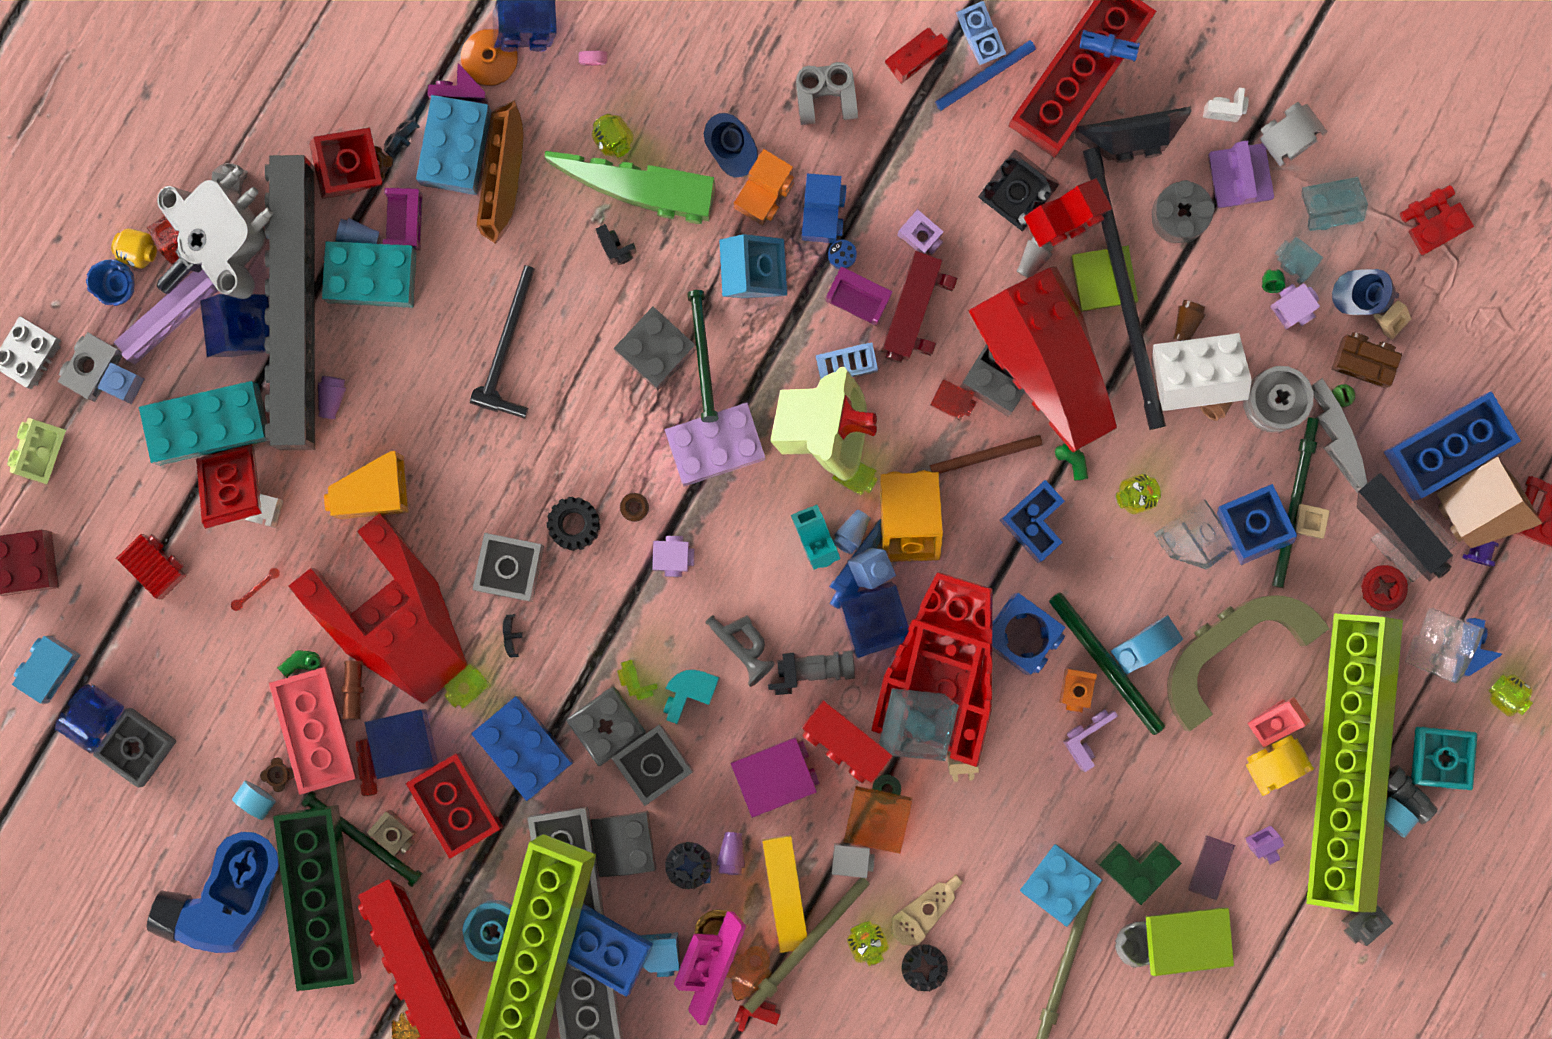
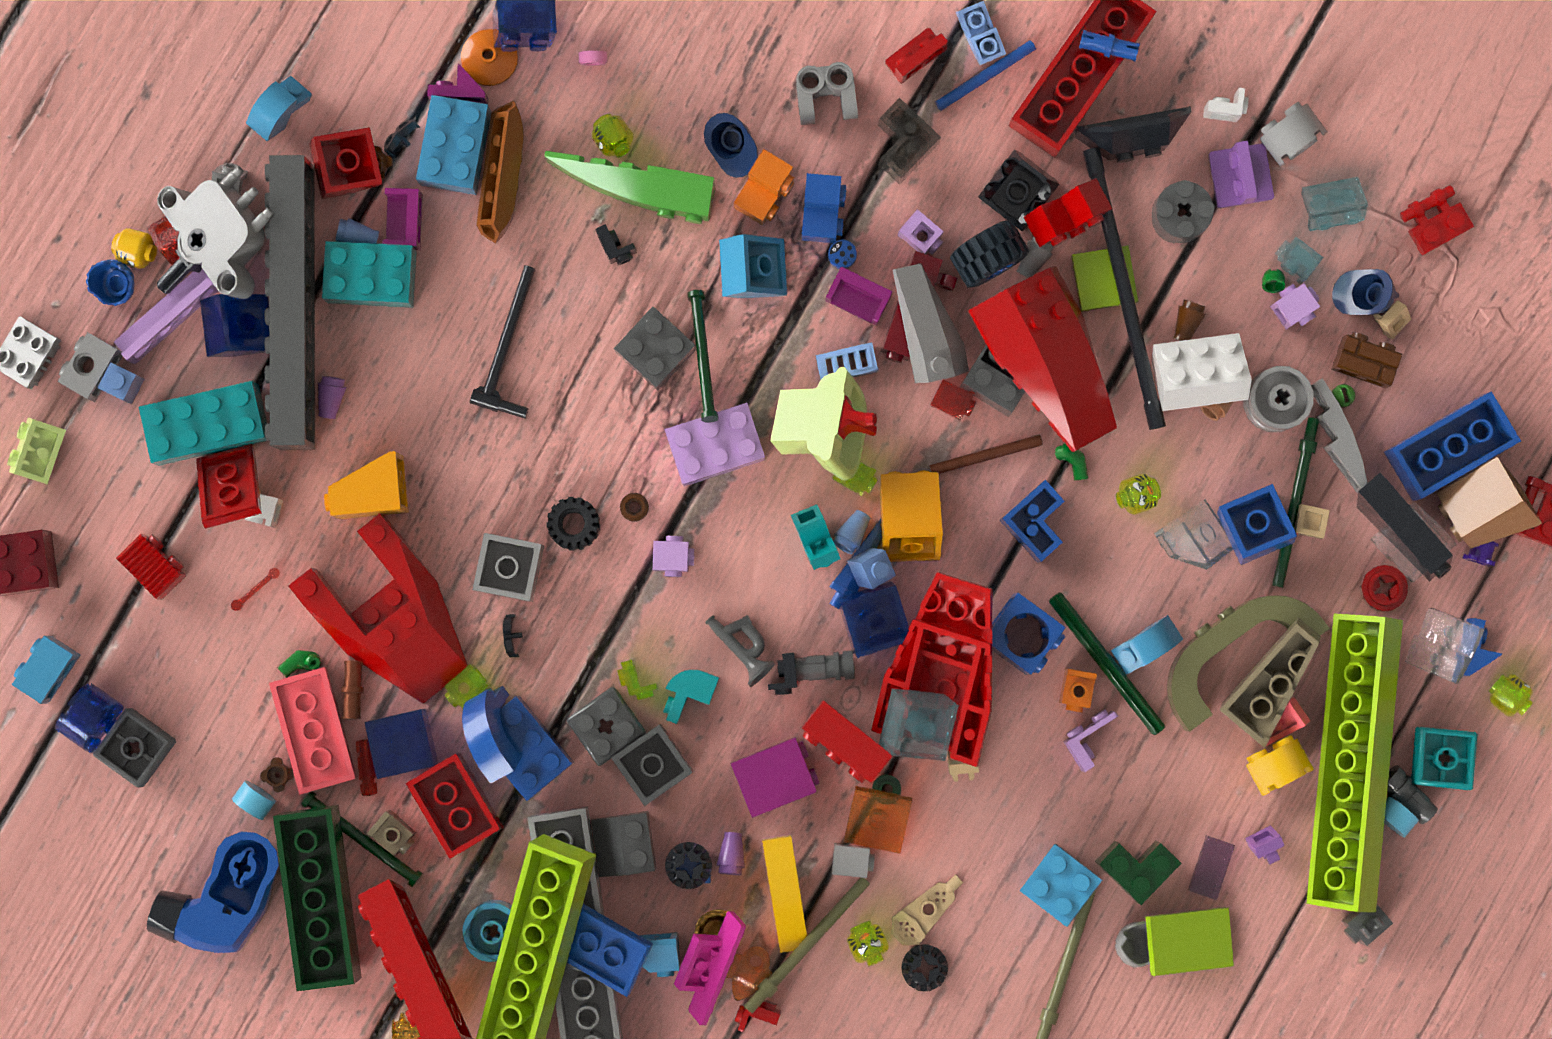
none -> dark azure brick [246,76,312,141]
none -> blue arch [462,686,521,784]
none -> clear smoke brick [878,98,941,185]
none -> light grey wedge [893,264,969,383]
none -> black wheel [950,220,1030,288]
none -> dark tan wedge [1220,618,1321,748]

